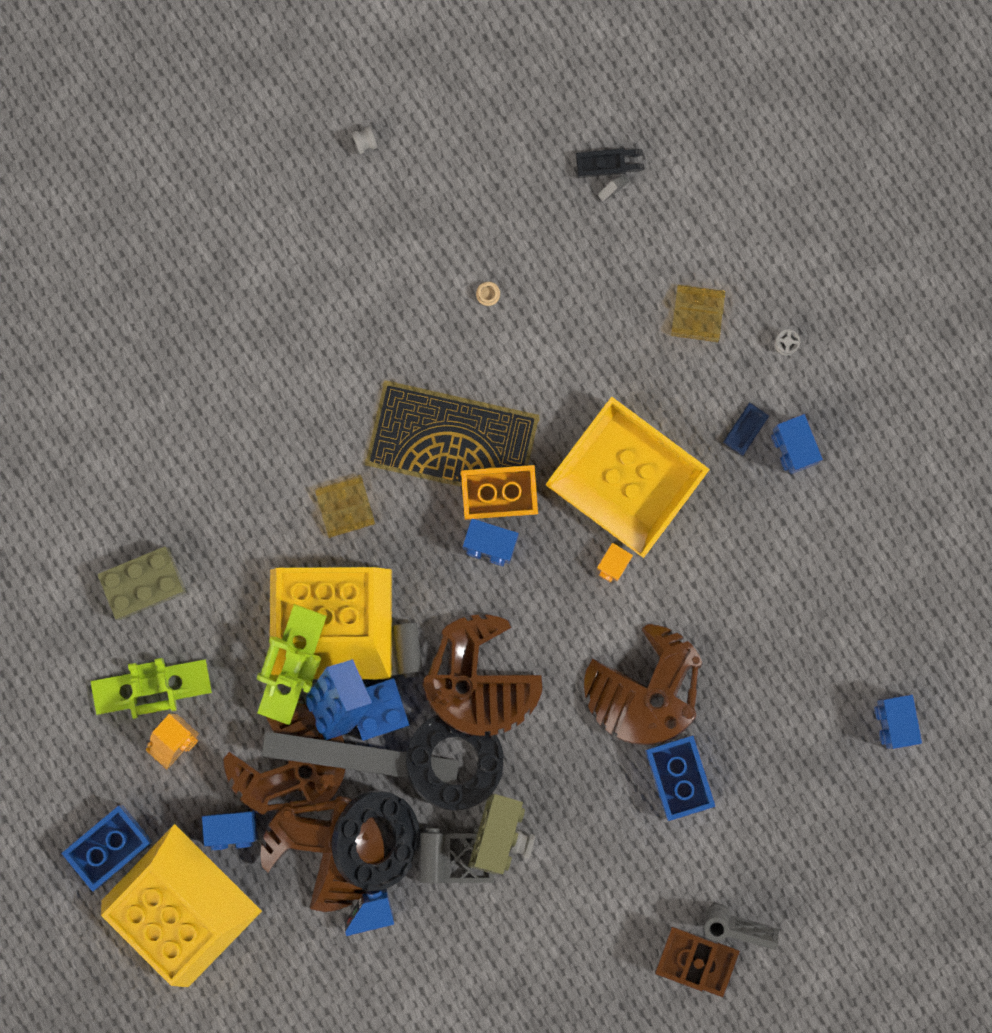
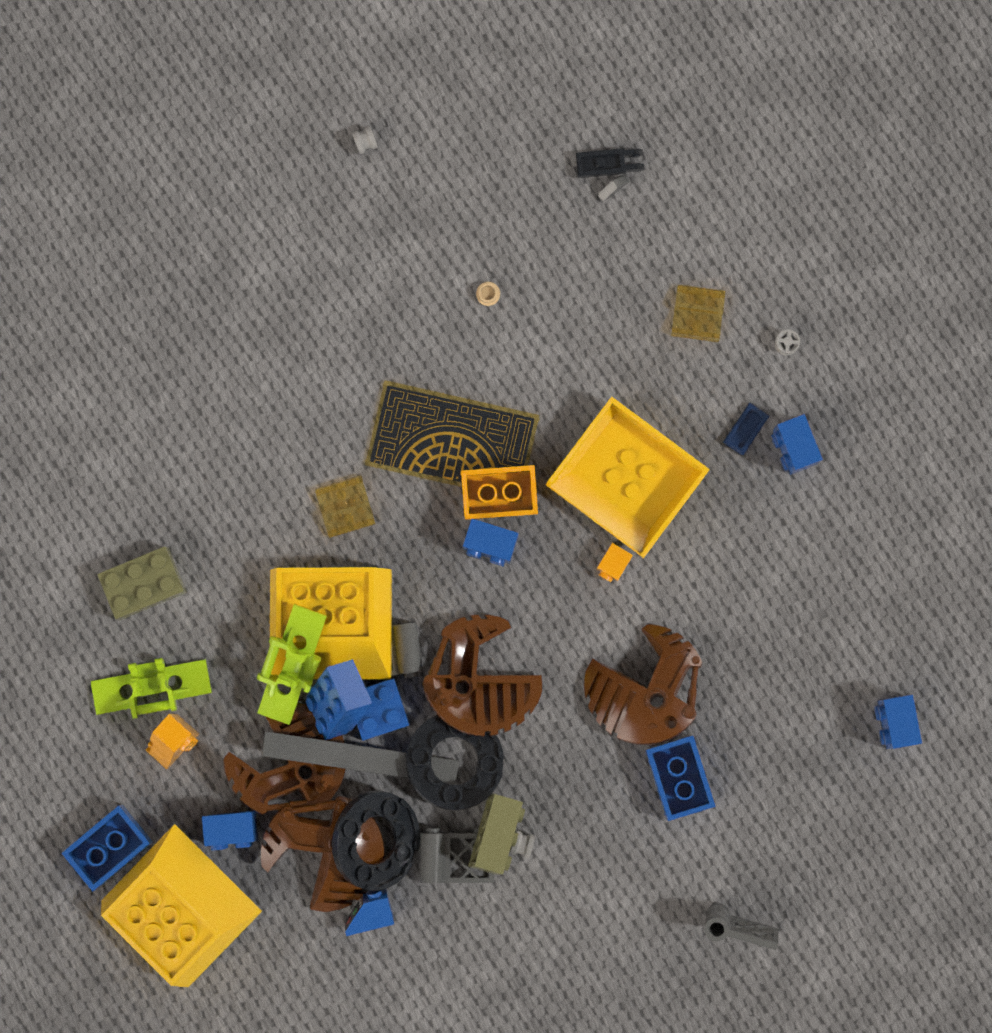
reddish brown bracket [655,926,740,998] -> none

